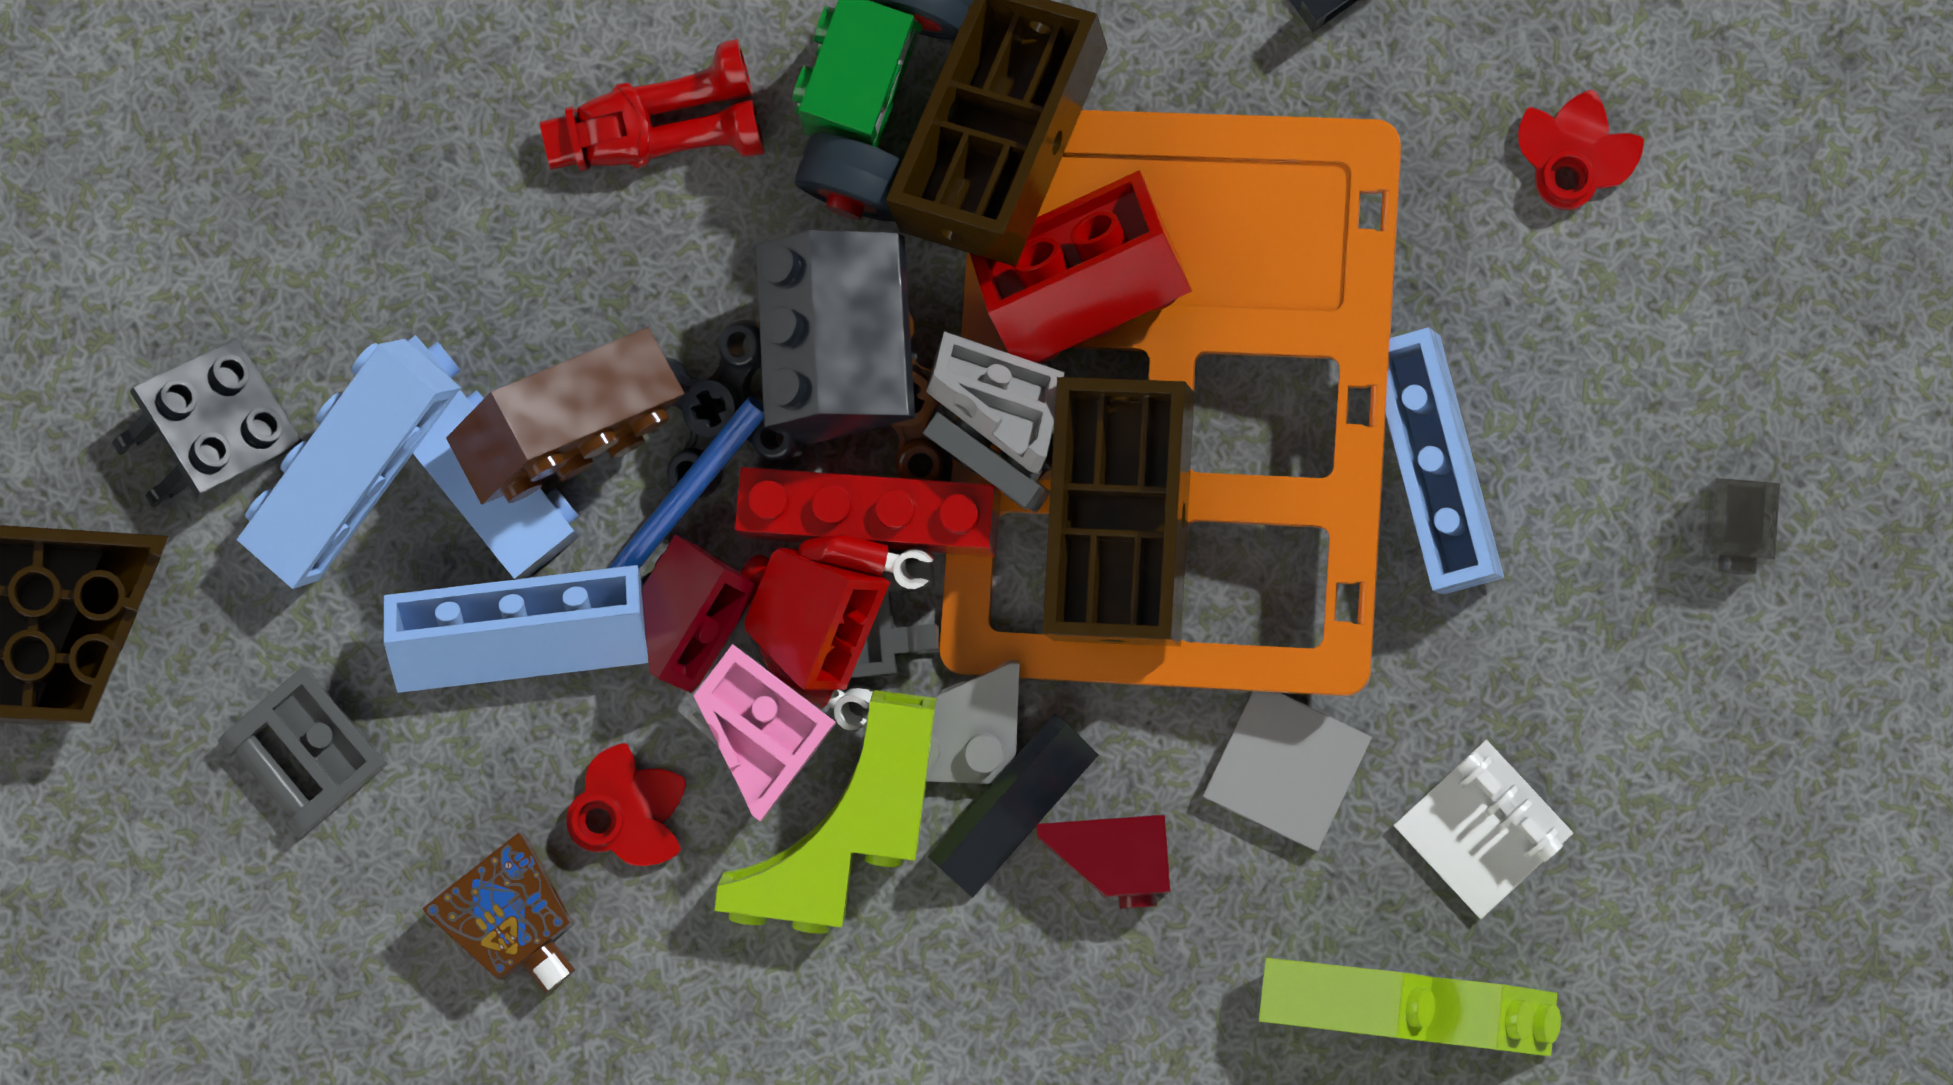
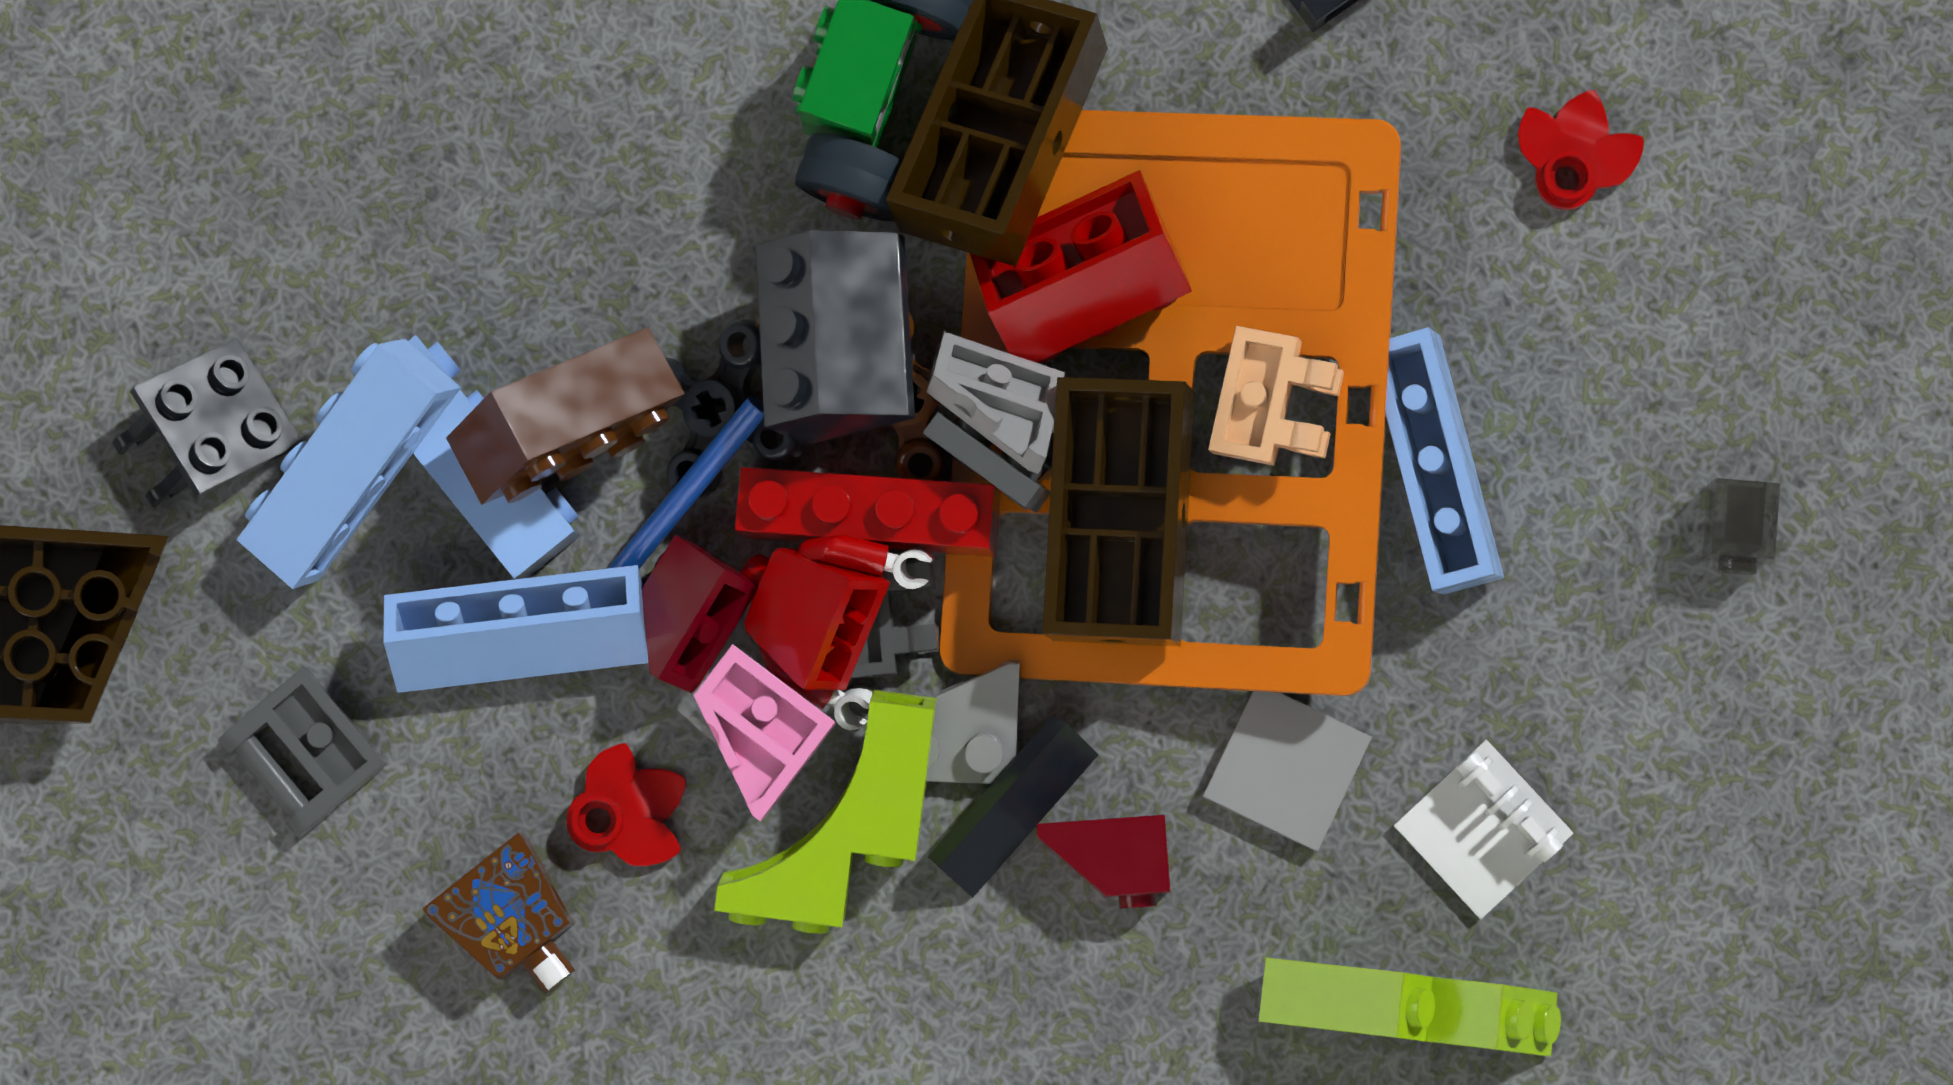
red piece [540,39,765,172] -> none
none -> light nougat plate [1208,326,1344,466]

